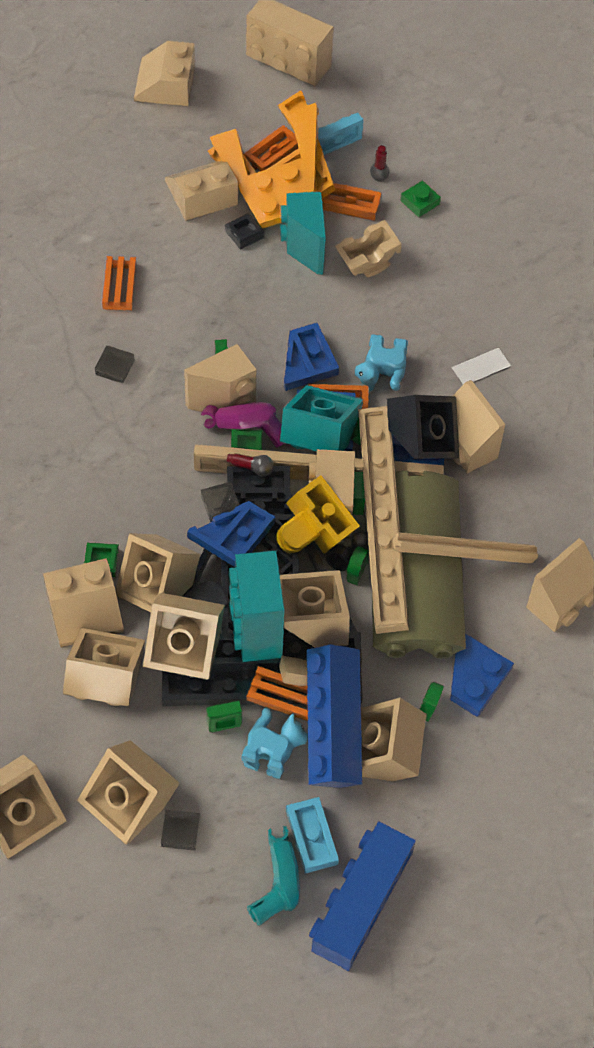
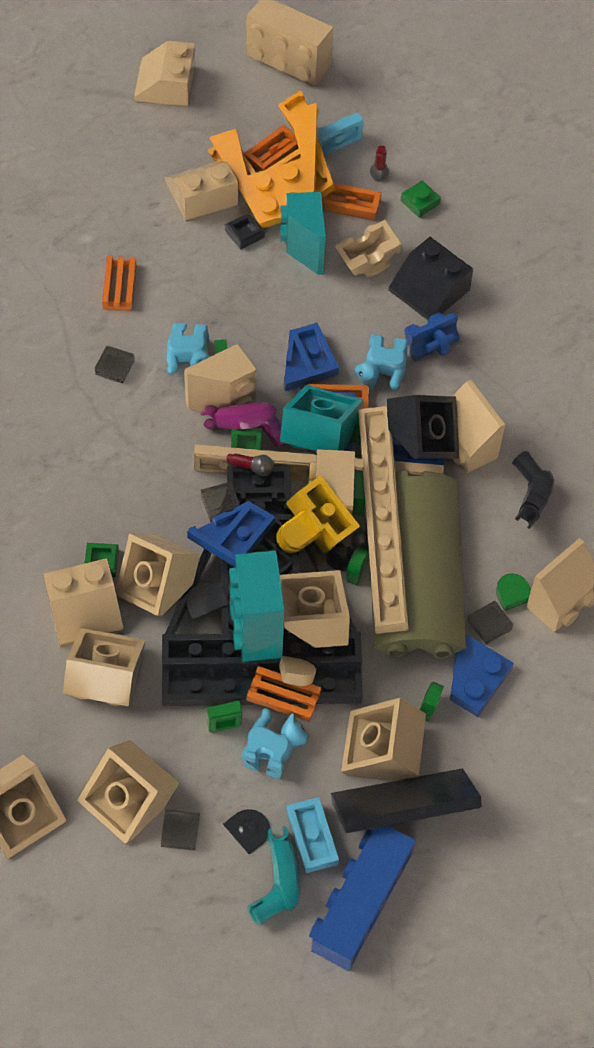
tan slope [143,593,225,680] -> none
blue brick [307,644,362,788] -> none
tan axle [392,532,538,564] -> none
white sticker [451,348,511,384] -> none
none -> medium azure animal [166,323,211,375]
none -> black piece [223,809,270,854]
none -> black tile [331,768,482,833]
none -> black slope [388,236,473,320]
none -> blue hips [404,312,460,361]
none -> clear smoke tile [467,601,513,645]
none -> green tile [496,573,531,611]
none -> black arm [512,451,555,529]

